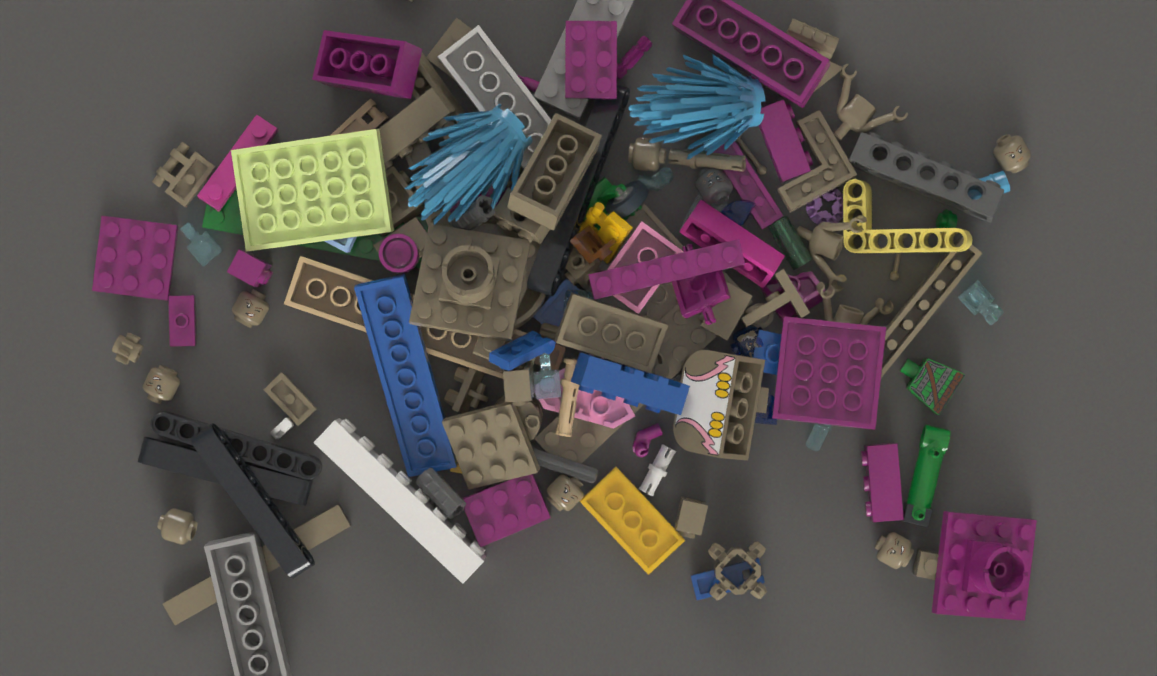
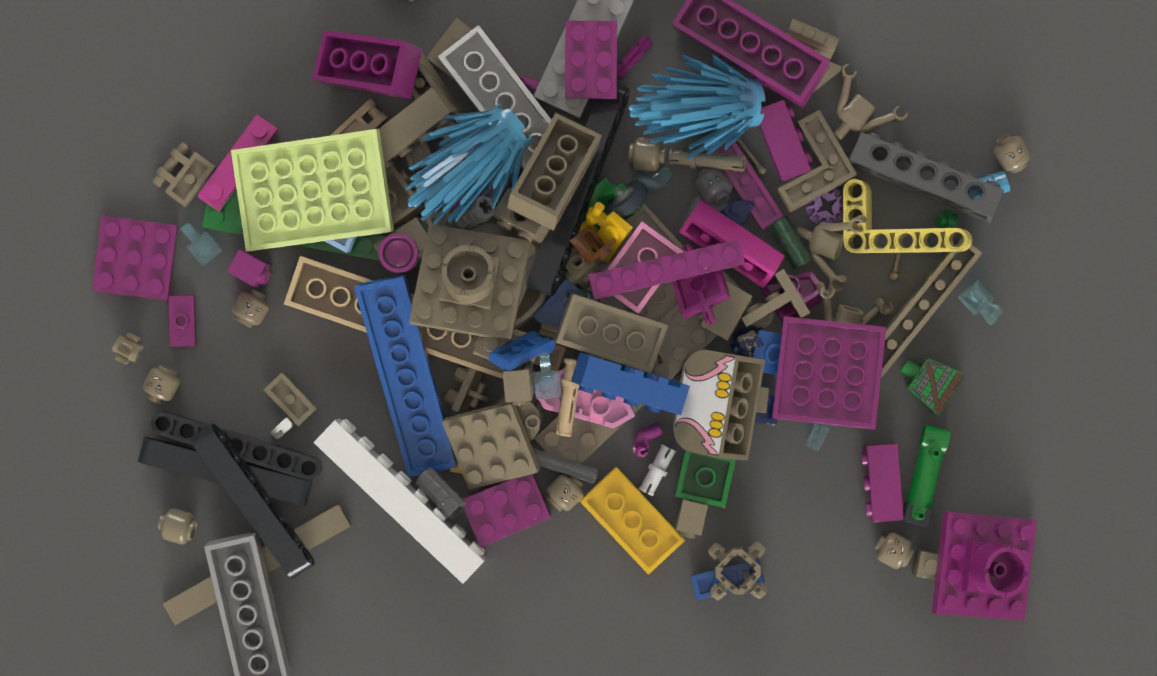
none -> green brick [674,450,736,508]

